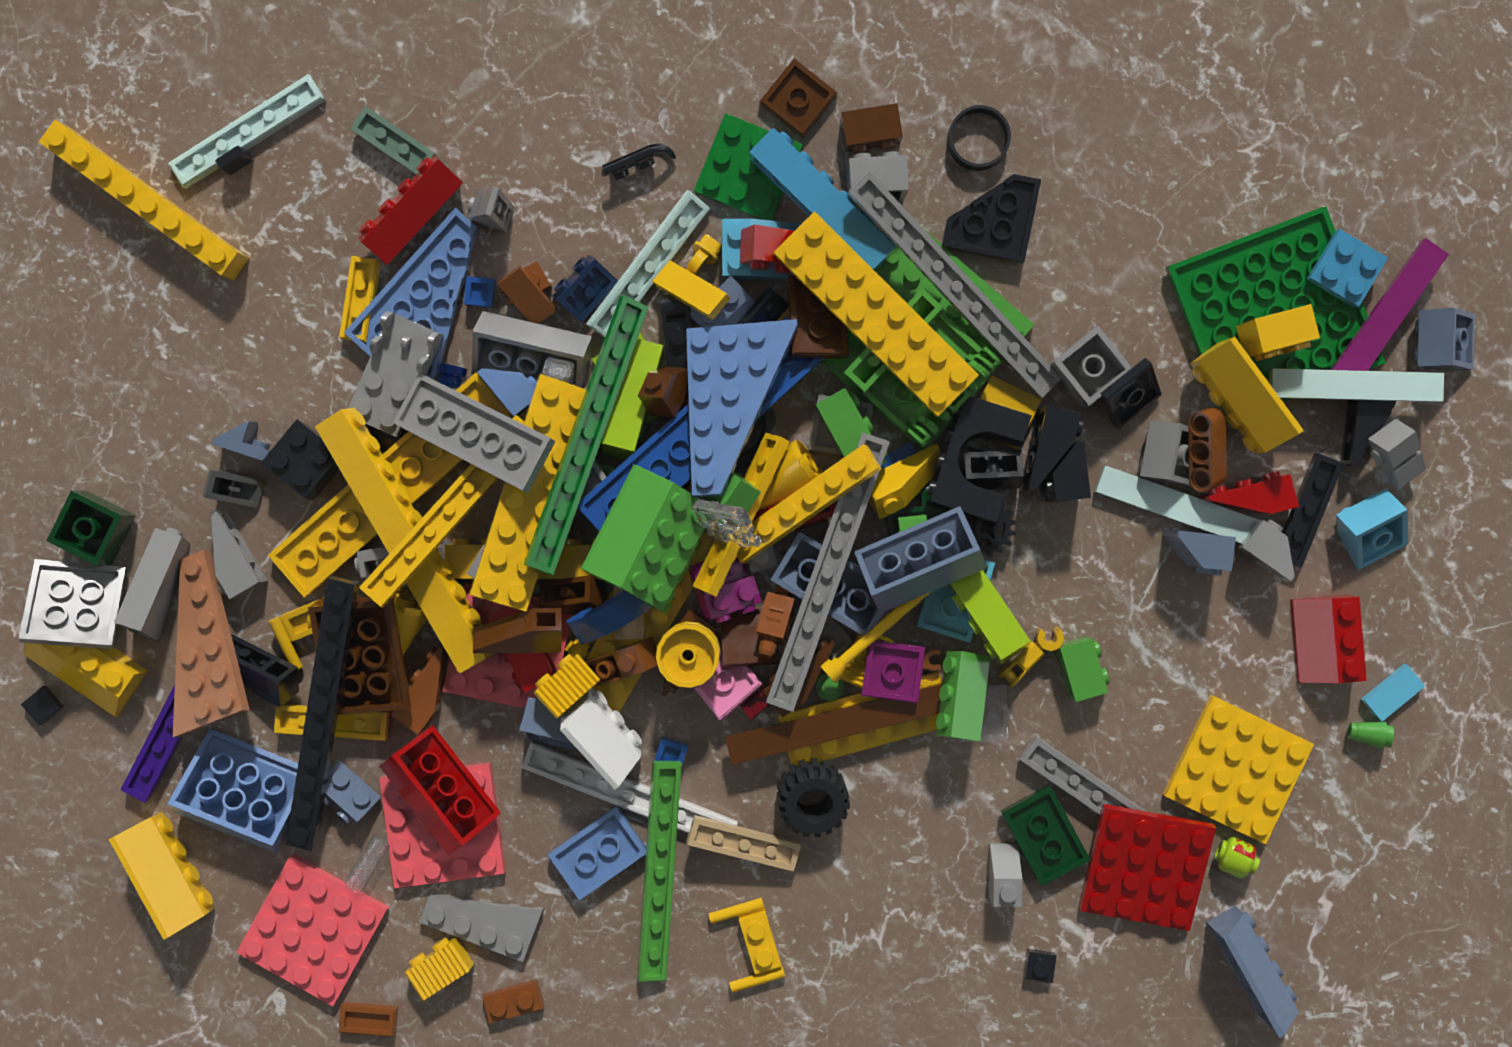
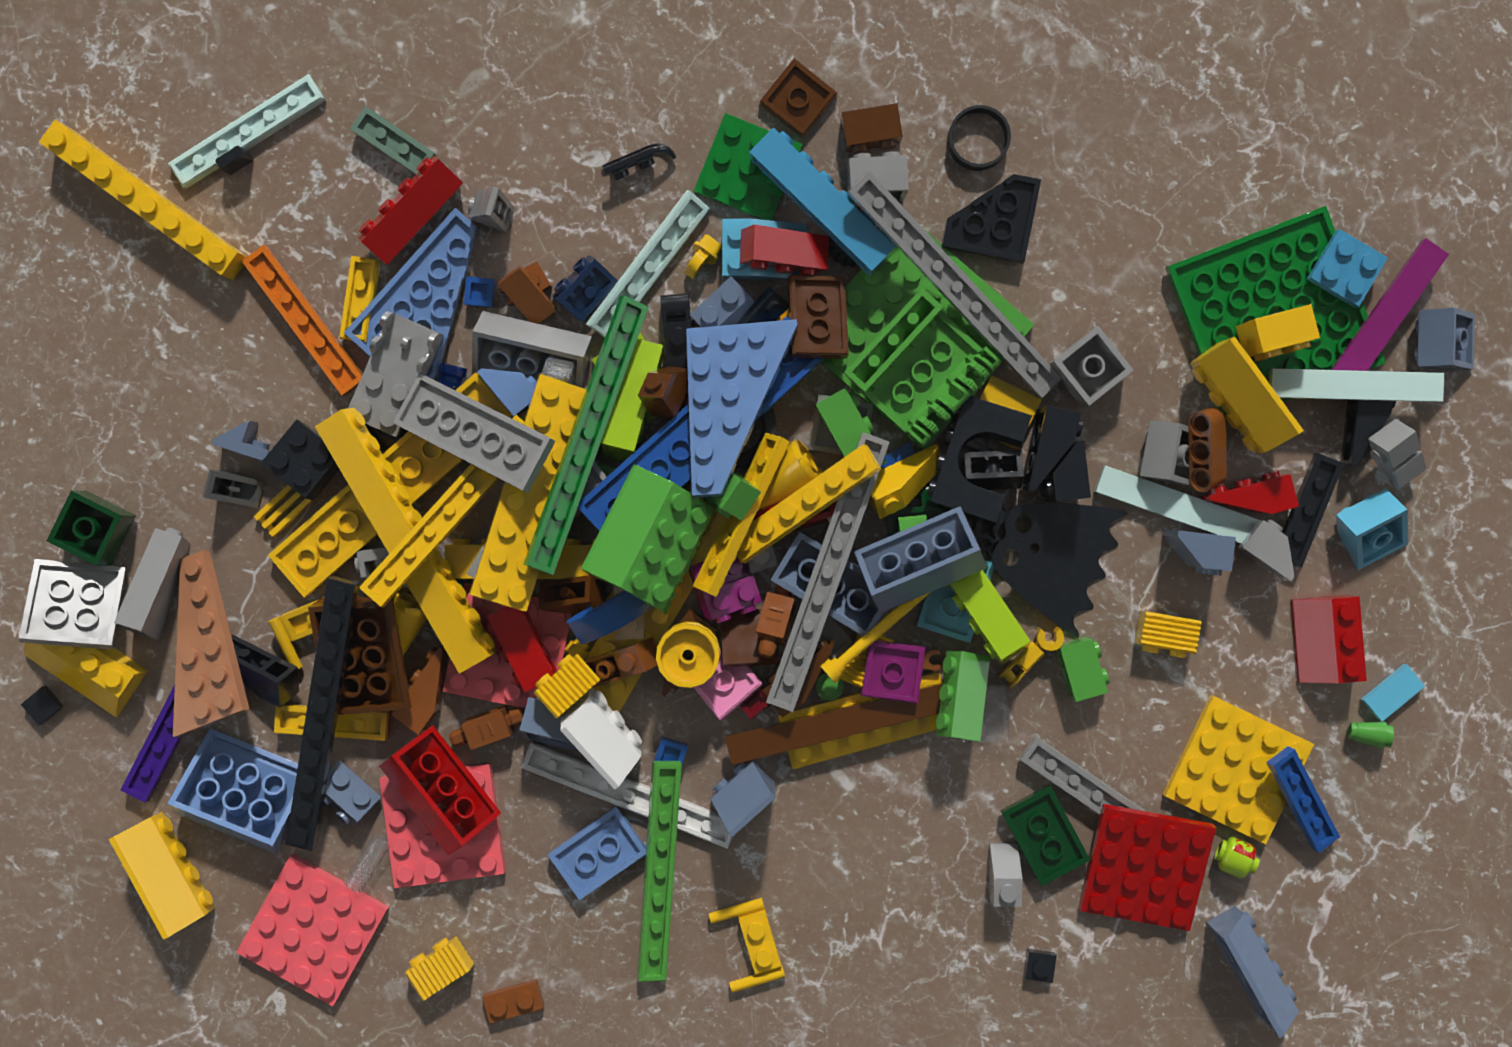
light grey slope [211,509,268,599] -> none
dark orange tile [338,1002,398,1037] -> none
light grey wing [419,894,544,962] -> none
reddish brown slope [473,608,562,653] -> none
yellow tile [652,260,730,320] -> none
tan plate [686,815,801,872] -> none
clear plate [692,499,761,548] -> none
yellow plate [774,211,979,417] -> none
black tyre [776,758,850,837] -> none
black tile [1100,358,1162,429] -> none
none -> orange plate [242,244,363,396]
none -> yellow tile [254,485,316,537]
none -> dark orange piece [449,705,525,750]
none -> sand blue slope [711,759,776,837]
none -> black piece [992,503,1127,637]
none -> yellow brick [1134,610,1202,658]
none -> blue plate [1266,746,1340,853]

